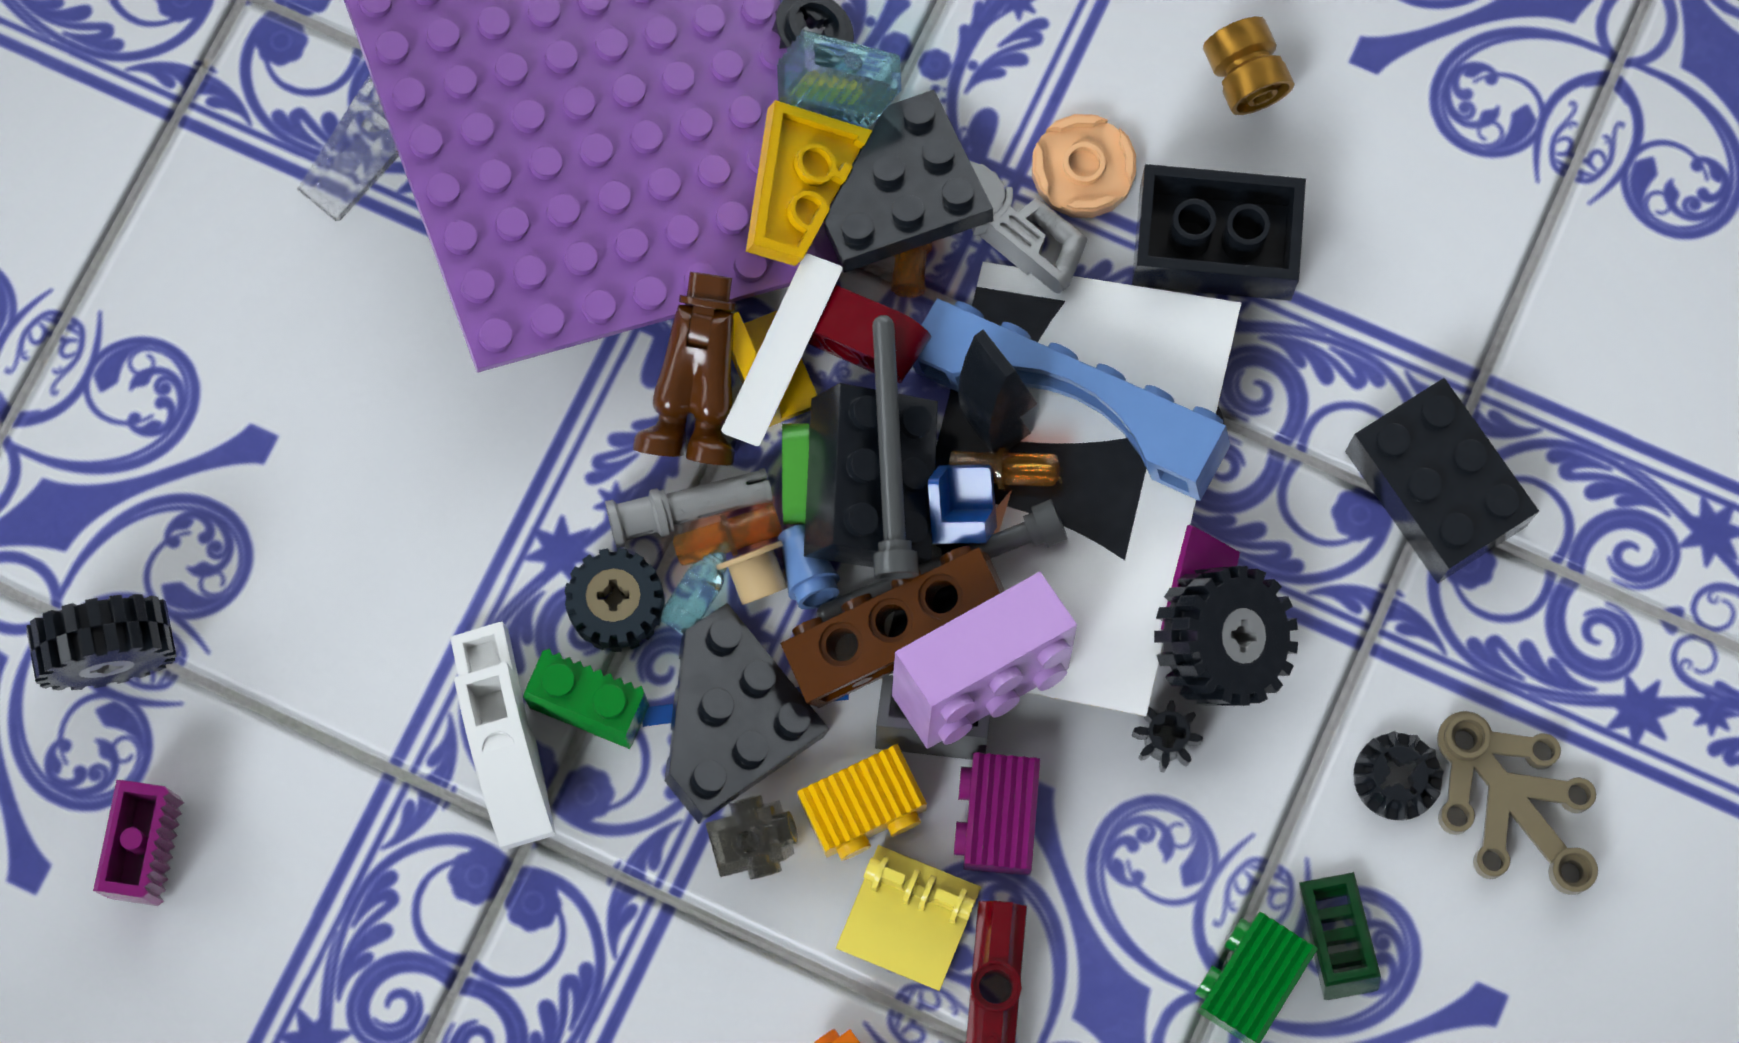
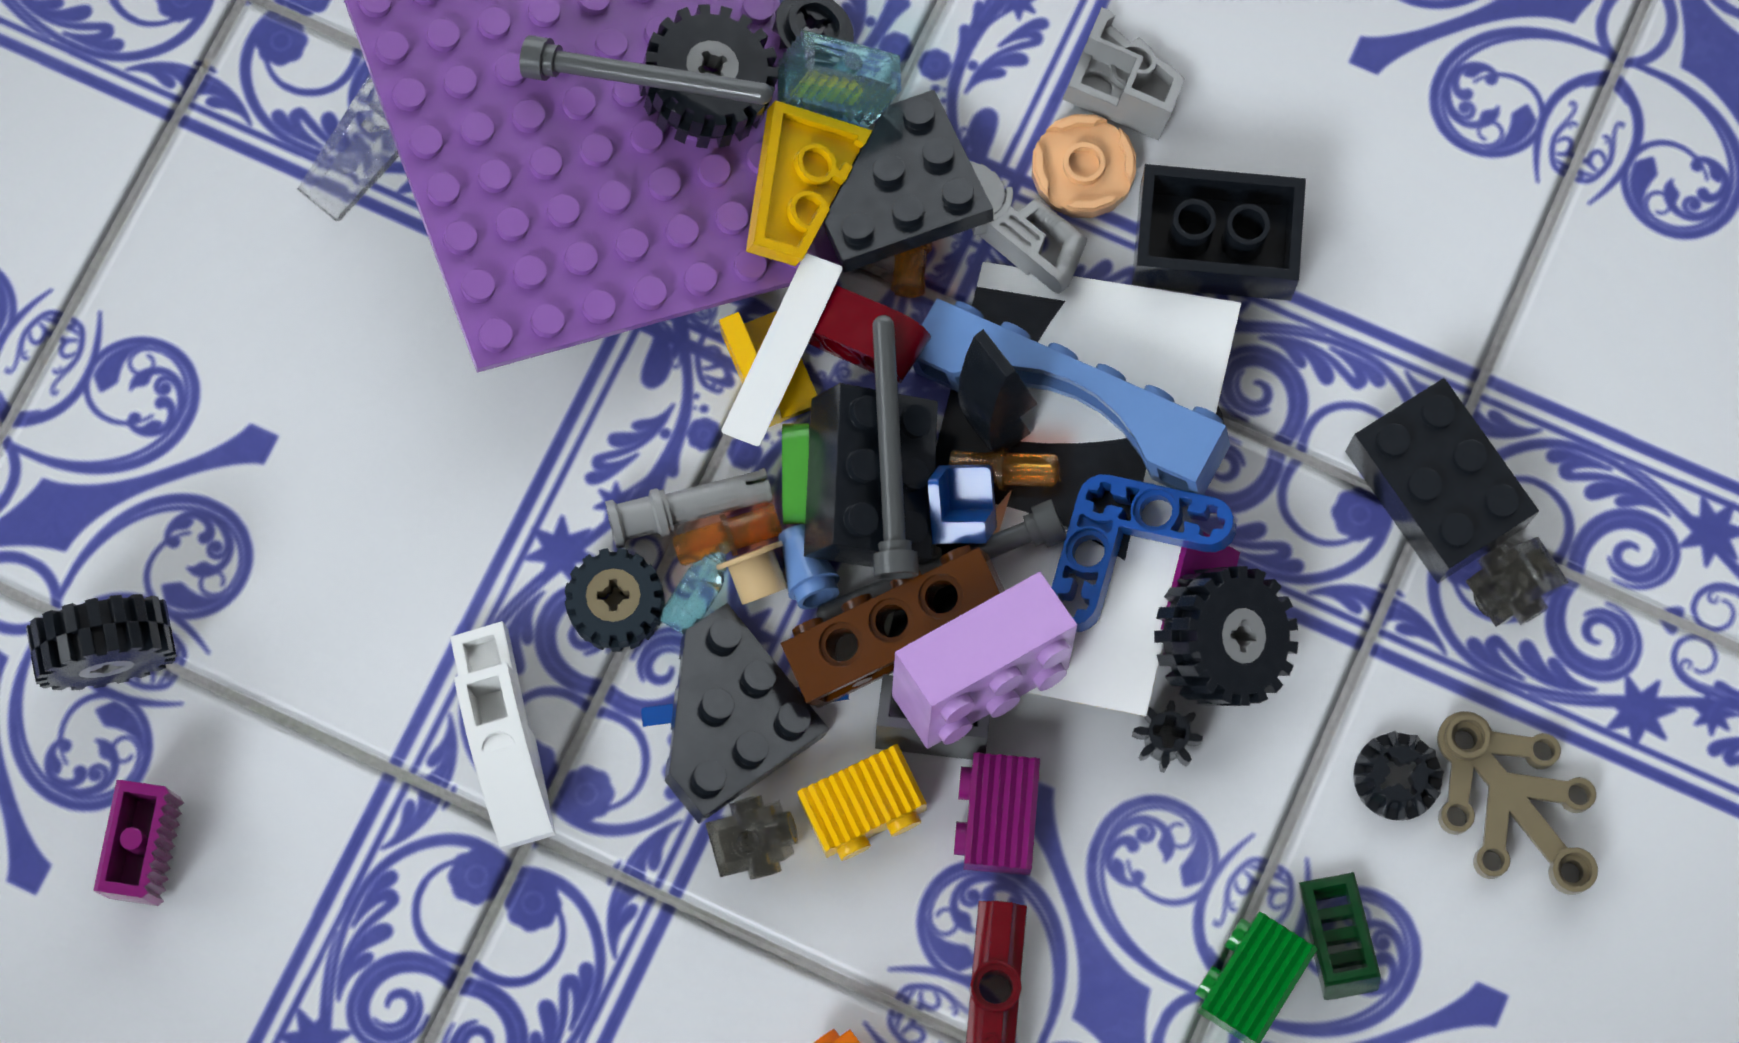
green brick [523,648,650,749] -> none
reddish brown piece [633,271,736,466] -> none
light yellow hinge [836,845,981,992] -> none
pearl gold wheel [1203,16,1295,115] -> none
none -> dark grey piece [519,35,773,105]
none -> black wheel [639,4,779,148]
none -> blue beam [1051,474,1237,632]
none -> light grey slope [1063,7,1185,141]
none -> clear smoke brick [1466,537,1569,627]

